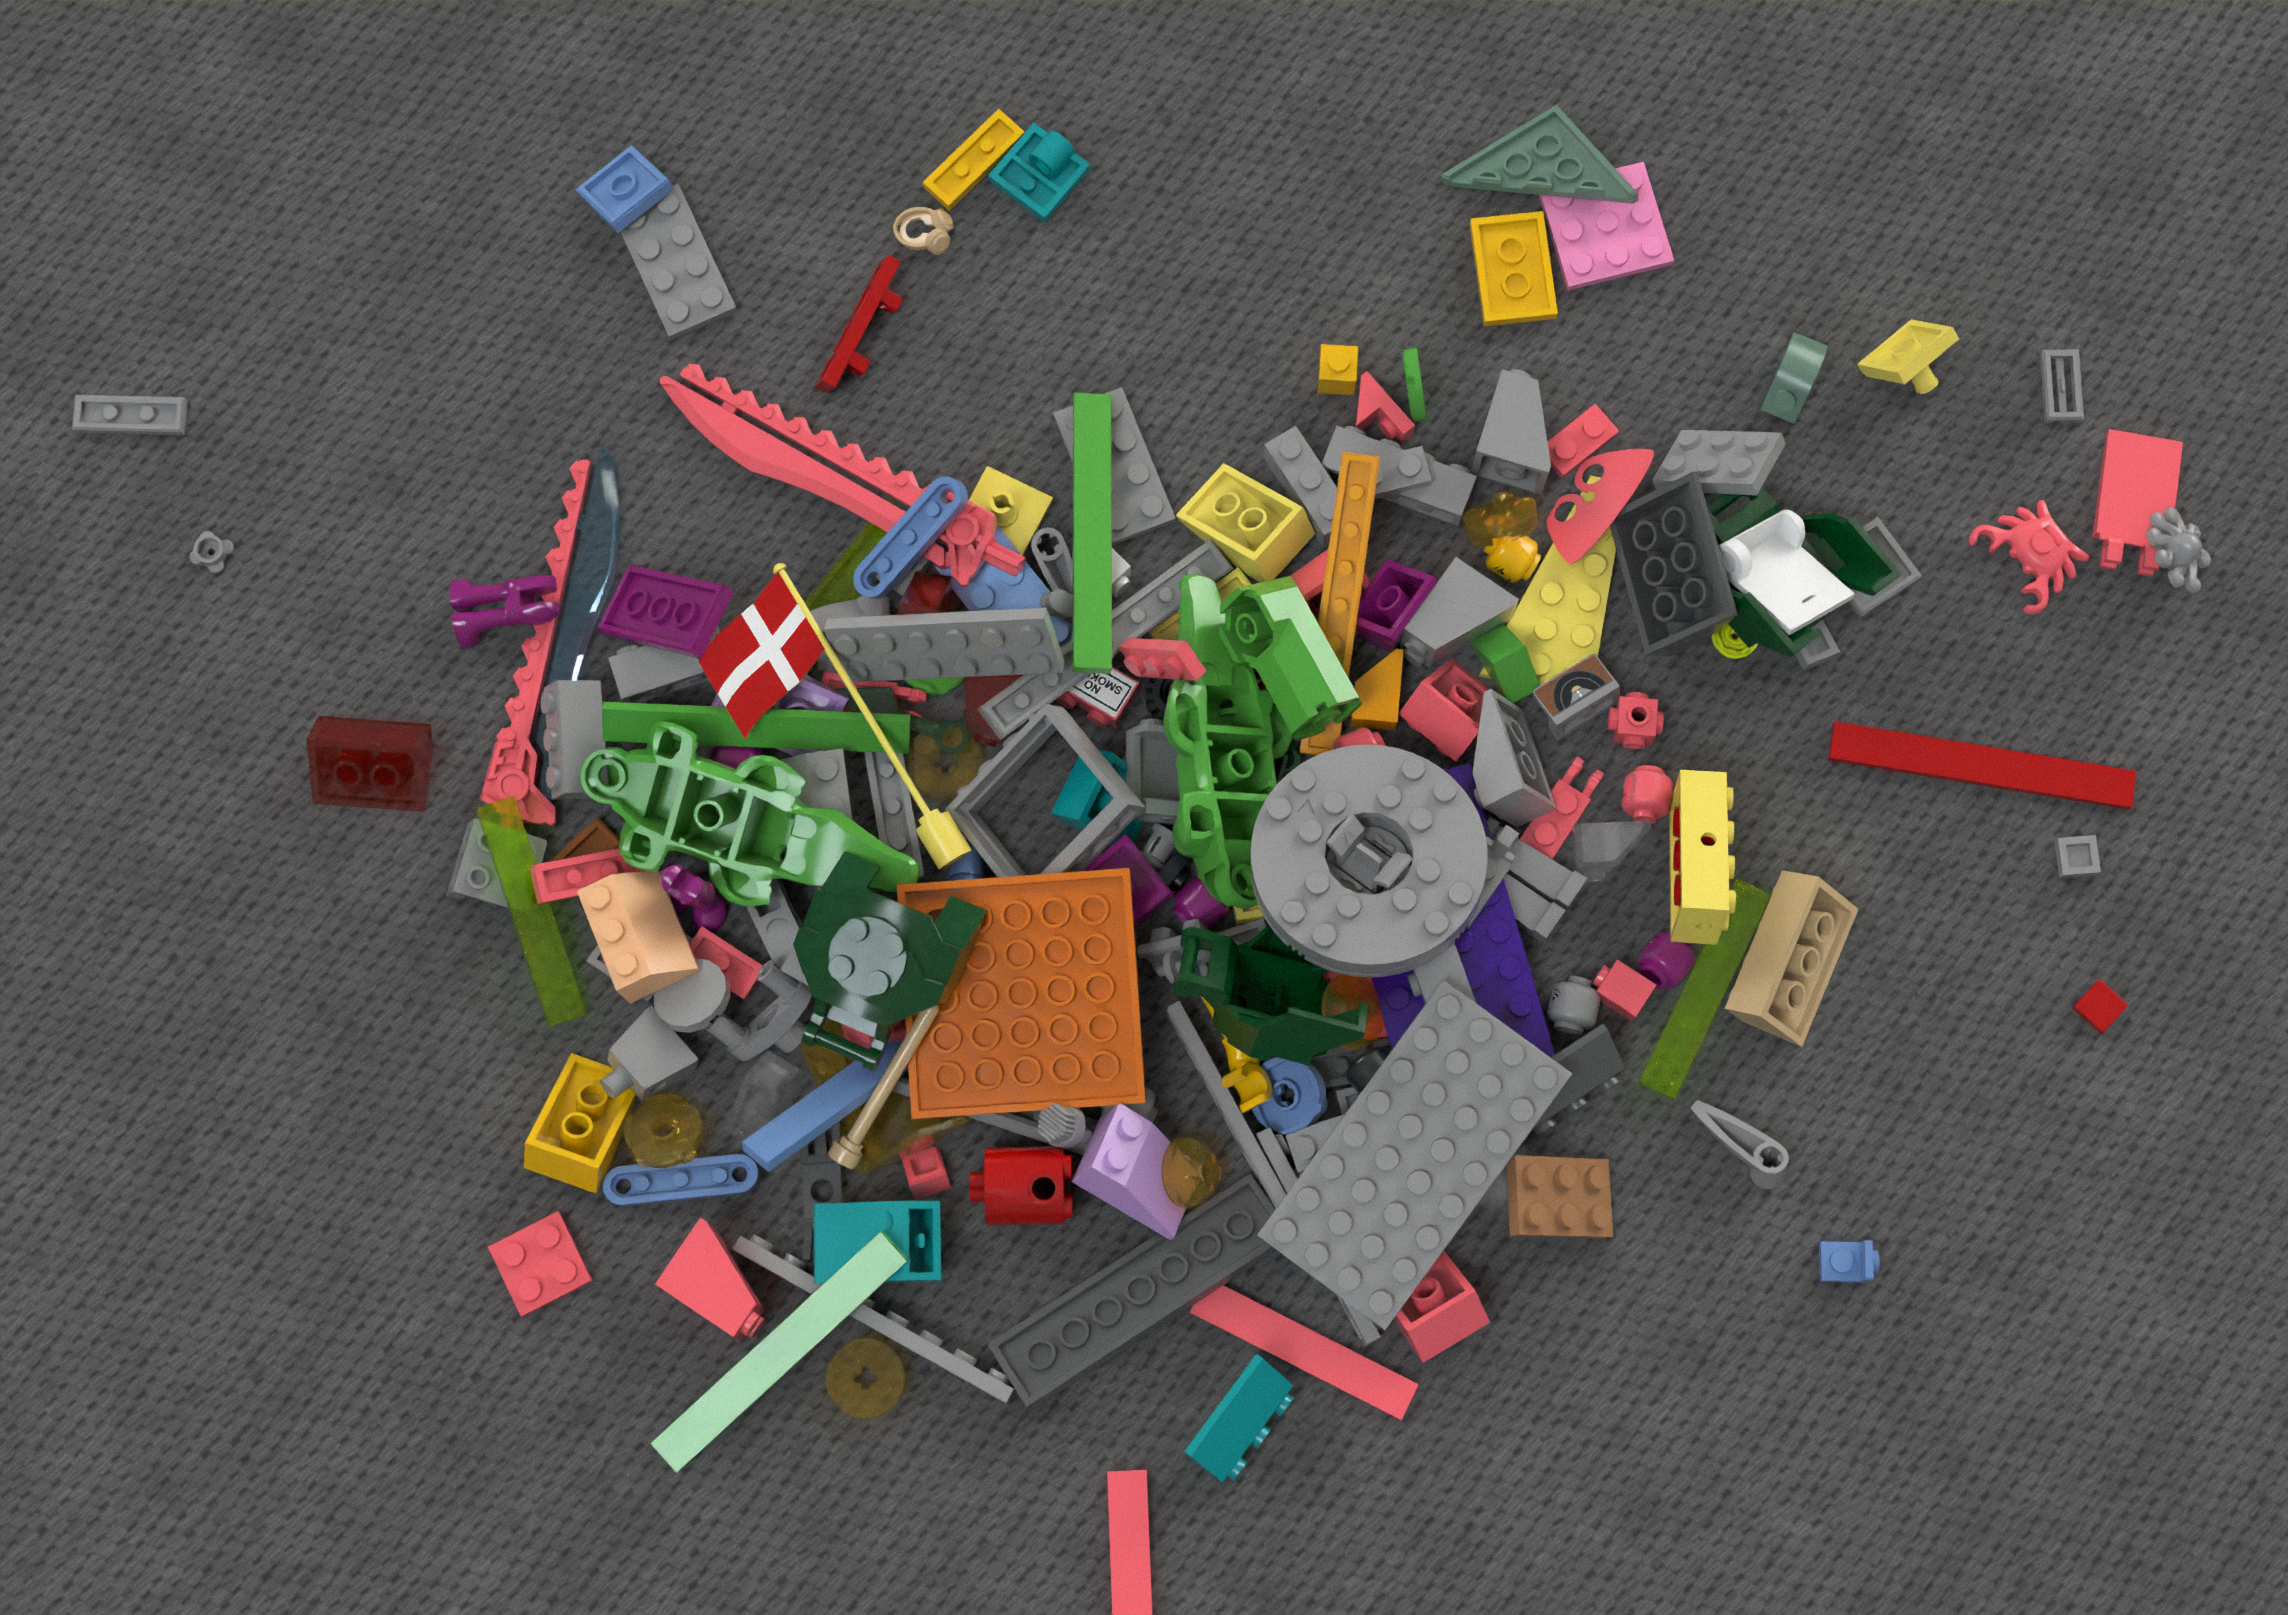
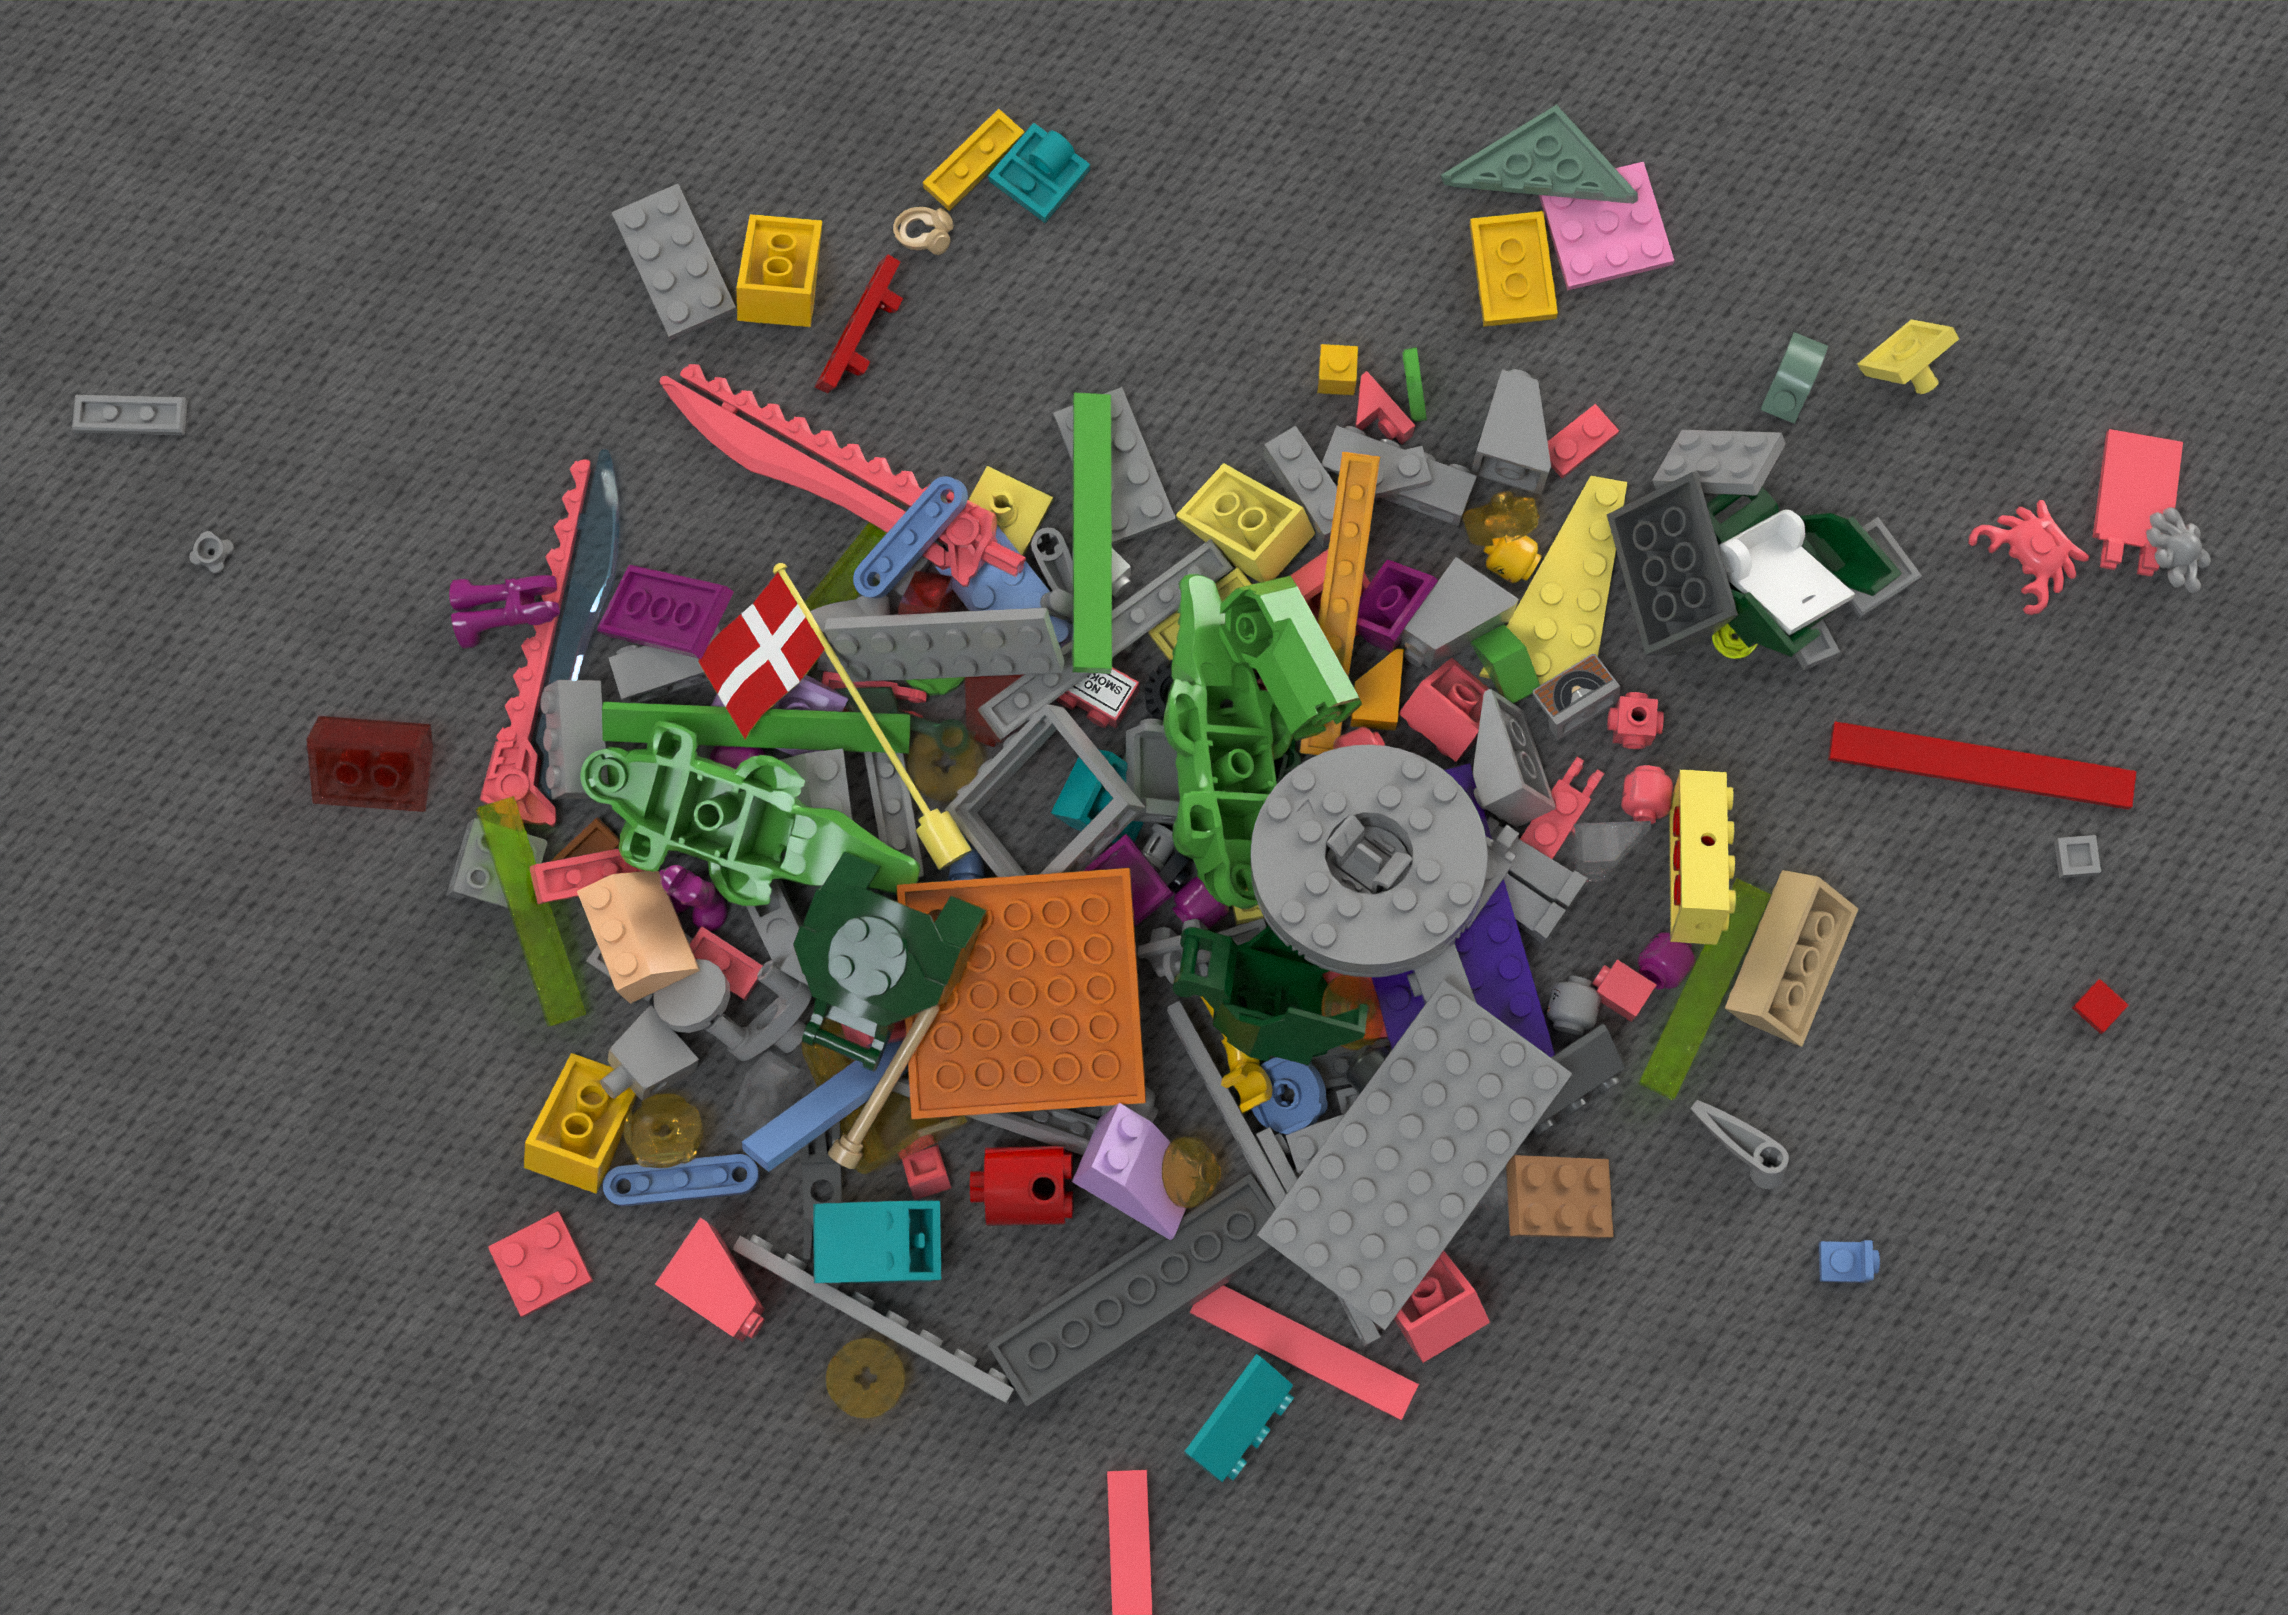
medium blue tile [575,145,674,233] -> none
tile [650,1230,909,1473] -> none
light grey piece [1038,1103,1092,1149] -> none
coral plate [1118,638,1206,681] -> none
coral piece [1546,449,1654,564] -> none
light grey tile [2040,349,2084,423] -> none
none -> yellow slope [736,214,822,327]

